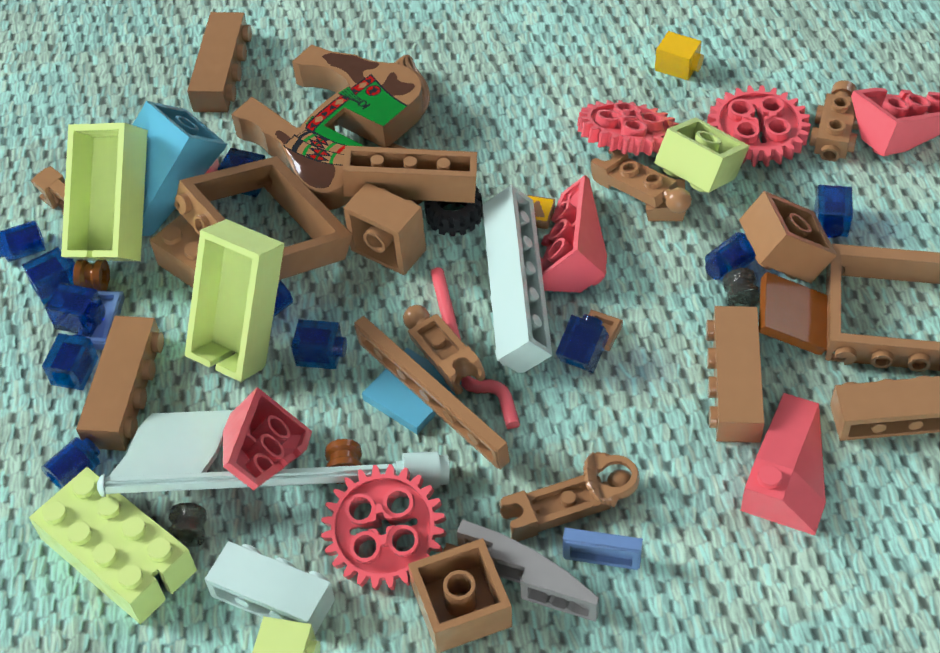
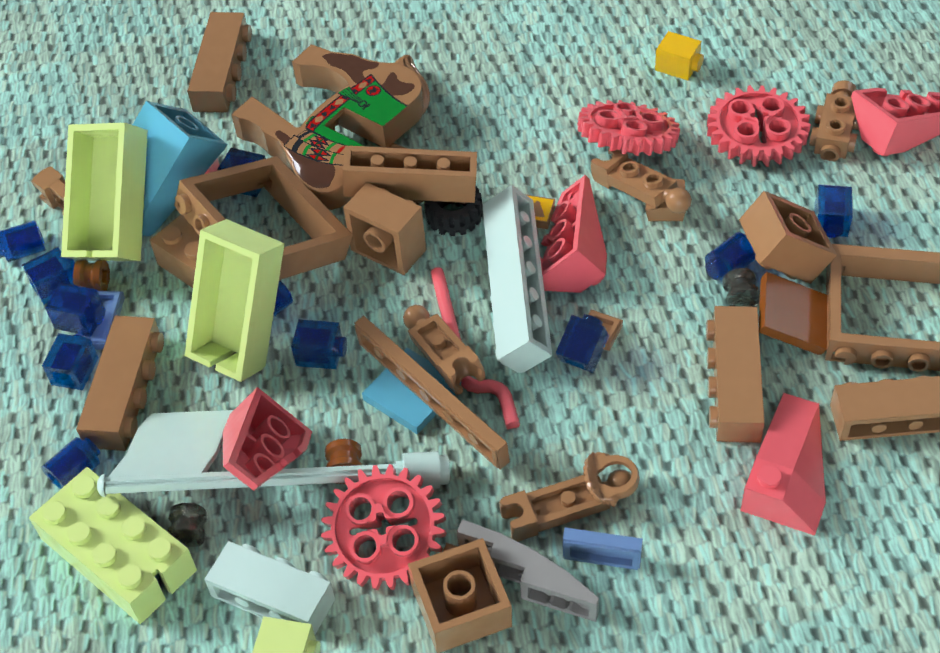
yellowish green brick [654,117,750,193] -> none

